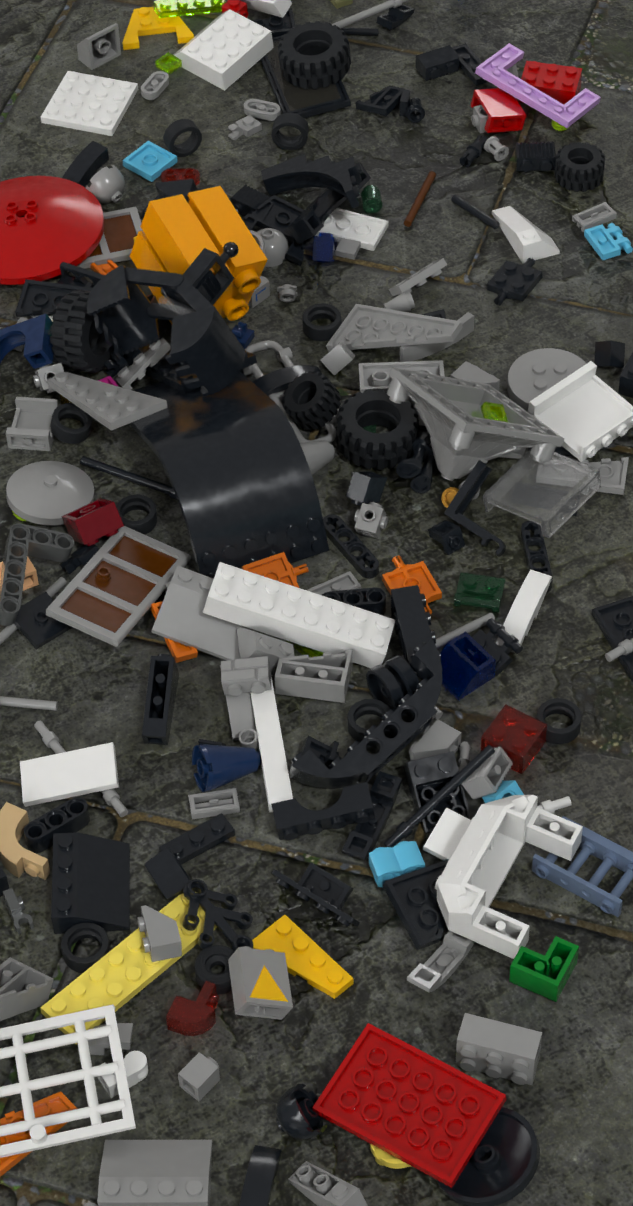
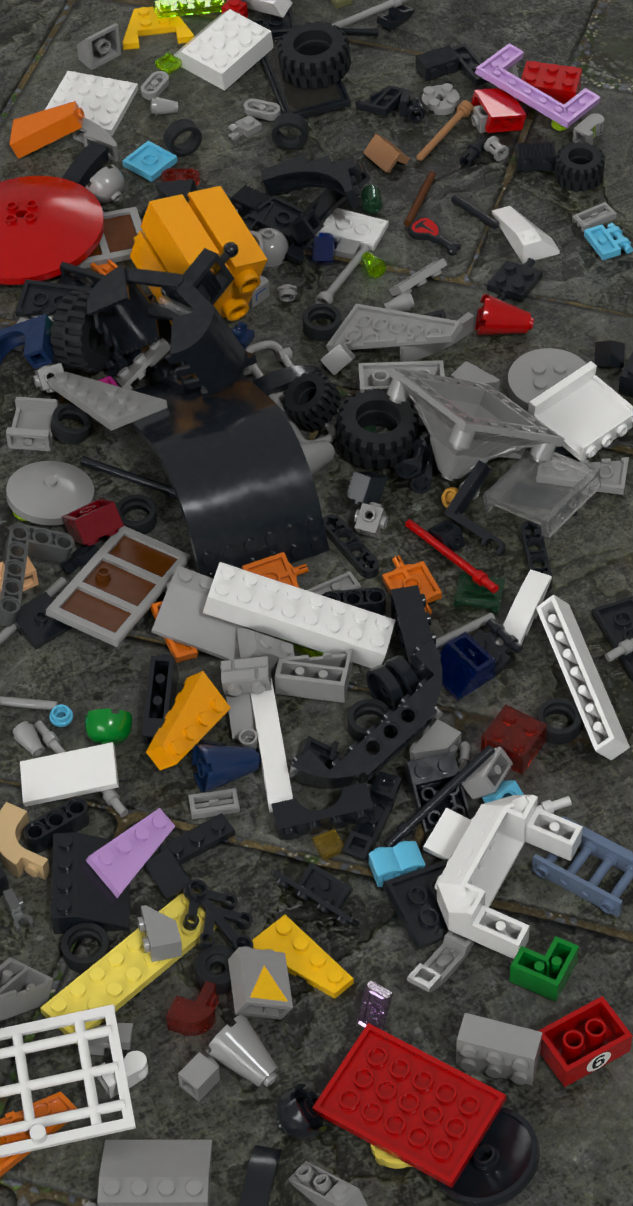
clear neon green plate [481,402,508,422] -> none
none -> orange slope [9,101,85,158]
none -> light grey cone [13,721,45,757]
none -> medium azure plate [49,704,73,727]
none -> light grey slope [72,118,119,162]
none -> green cylinder [85,709,132,746]
none -> lavender wing [86,808,175,898]
none -> light orange wedge [146,671,231,771]
none -> light grey cone [150,97,178,116]
none -> light grey cone [206,1014,278,1087]
none -> clear yellow tile [312,829,344,861]
none -> light grey piece [315,245,370,304]
none -> clear purple plate [357,980,393,1030]
none -> clear neon green cone [361,252,386,278]
none -> medium nougat panel [364,134,410,173]
none -> red bar [405,519,499,593]
none -> black piece [409,216,461,256]
none -> medium nougat piece [416,100,474,161]
none -> light grey plate [422,83,459,115]
none -> red cone [475,294,534,335]
none -> white brick [536,594,630,760]
none -> red brick [538,996,633,1088]
none -> light grey leg [573,113,604,145]

